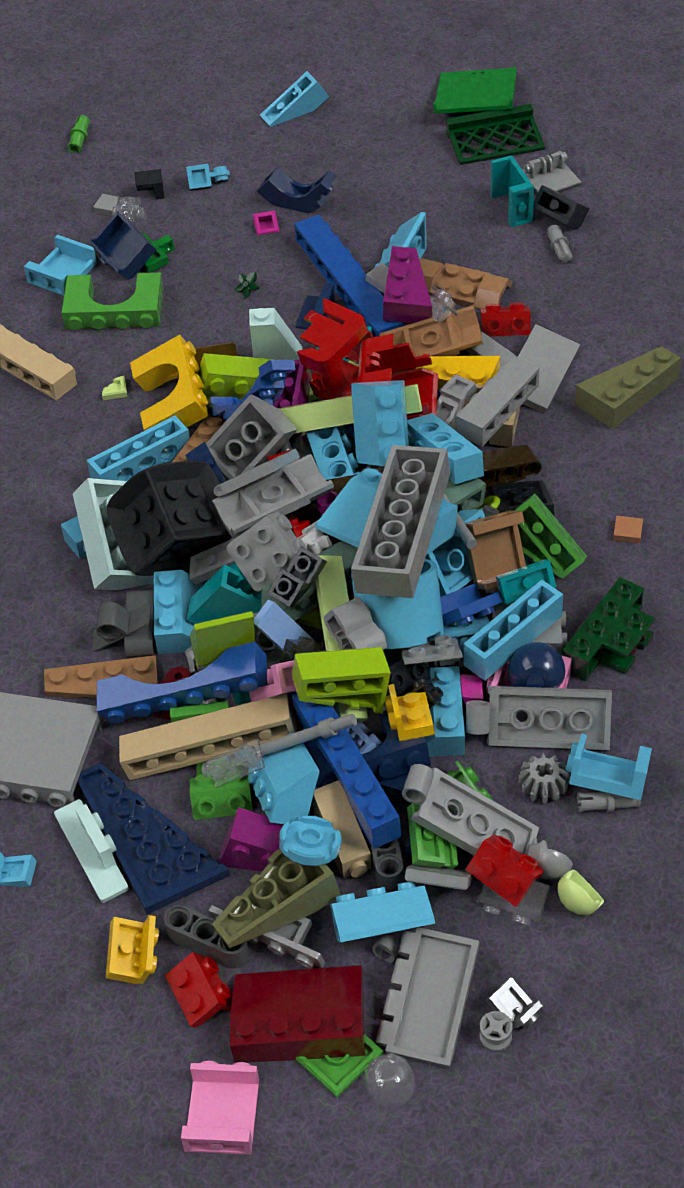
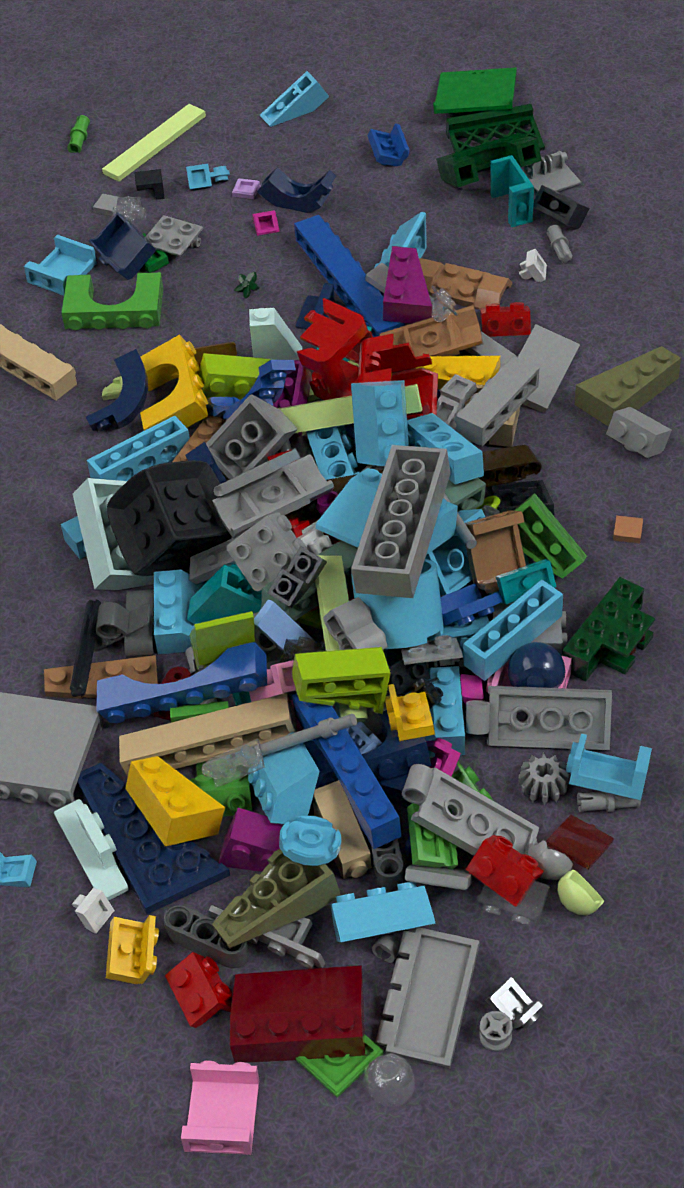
none -> black axle [69,599,101,697]
none -> white tile [72,888,115,934]
none -> dark blue arch [86,349,148,431]
none -> yellowish green tile [102,104,206,182]
none -> yellow wedge [125,756,225,846]
none -> light grey hinge [146,215,203,257]
none -> lavender tile [232,179,260,199]
none -> blue bracket [367,124,409,166]
none -> dark pink bracket [426,738,461,777]
none -> dark green arch [436,133,542,187]
none -> white tile [519,249,547,282]
none -> clear red piece [546,815,614,870]
none -> light grey brick [606,407,672,458]

